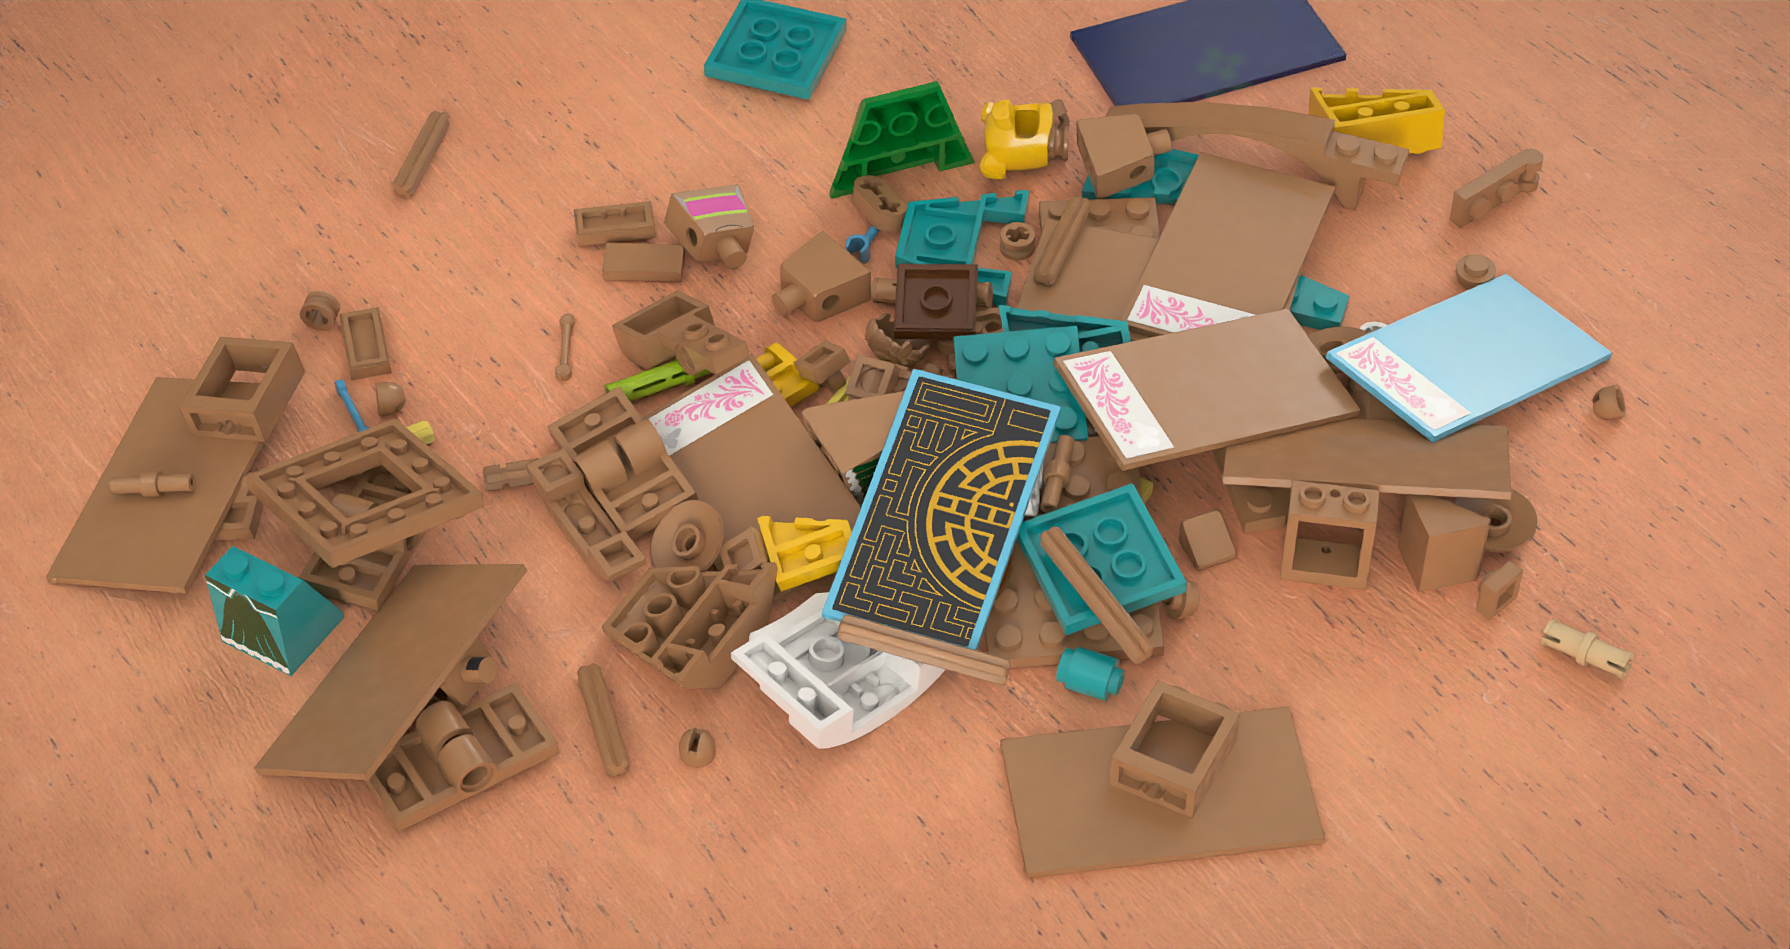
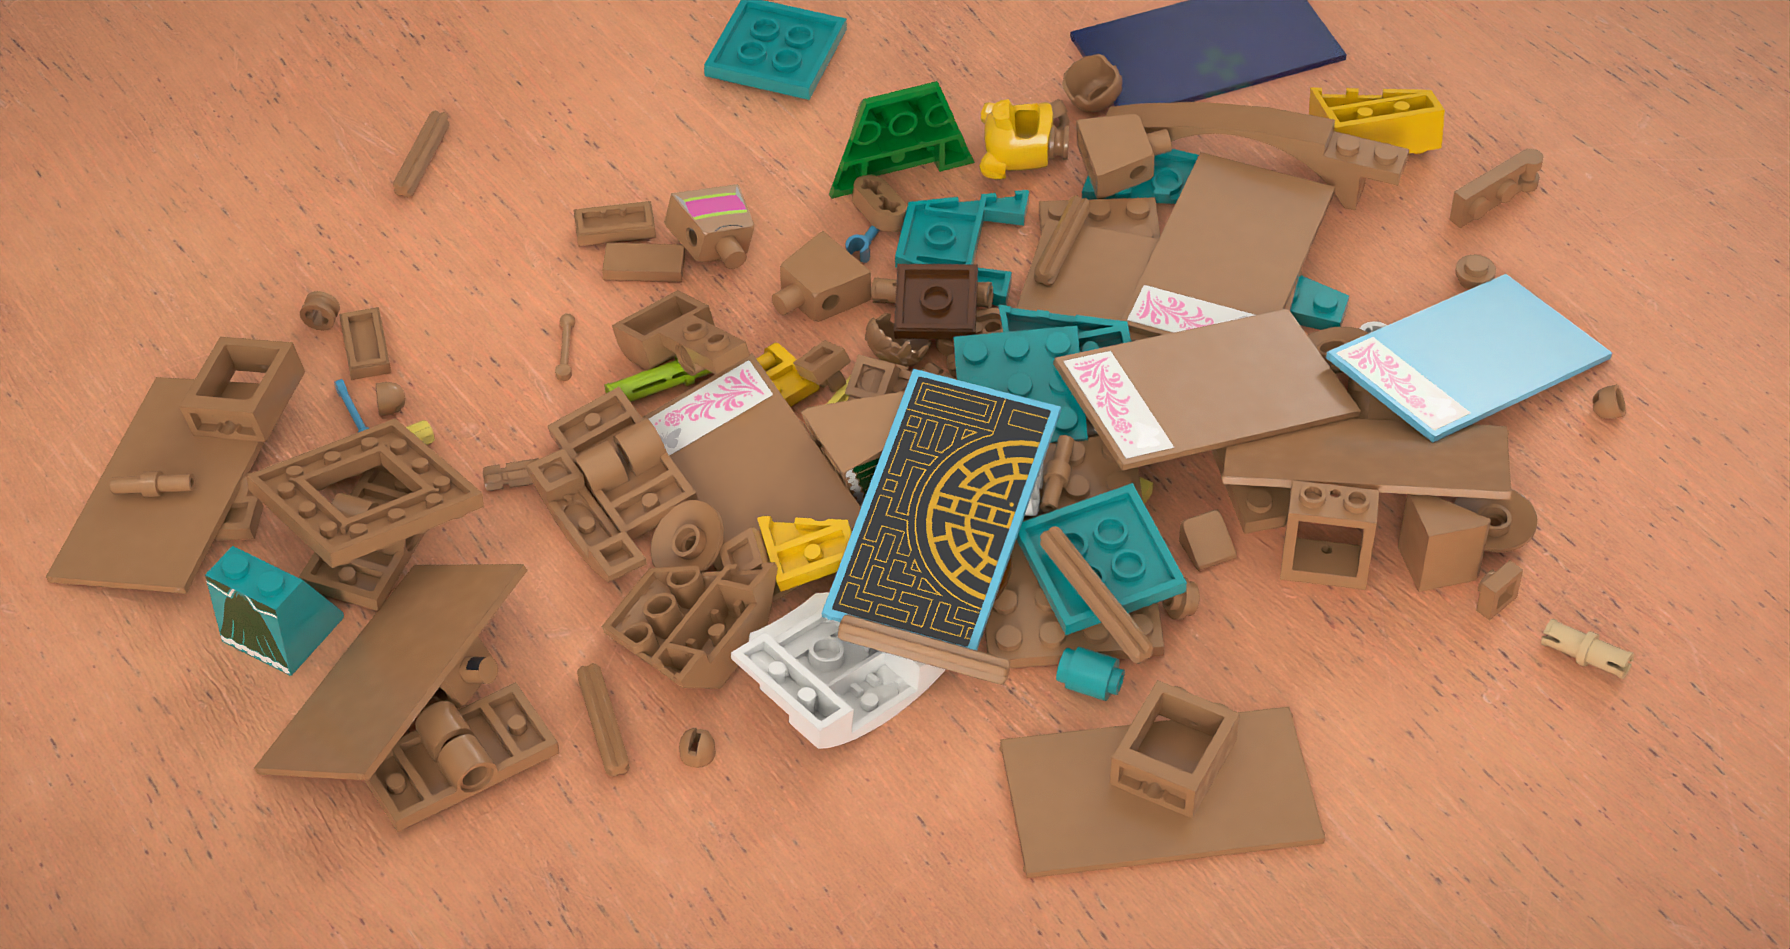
medium nougat bush [1000,222,1035,261] -> none
none -> medium nougat hair [1062,54,1122,113]

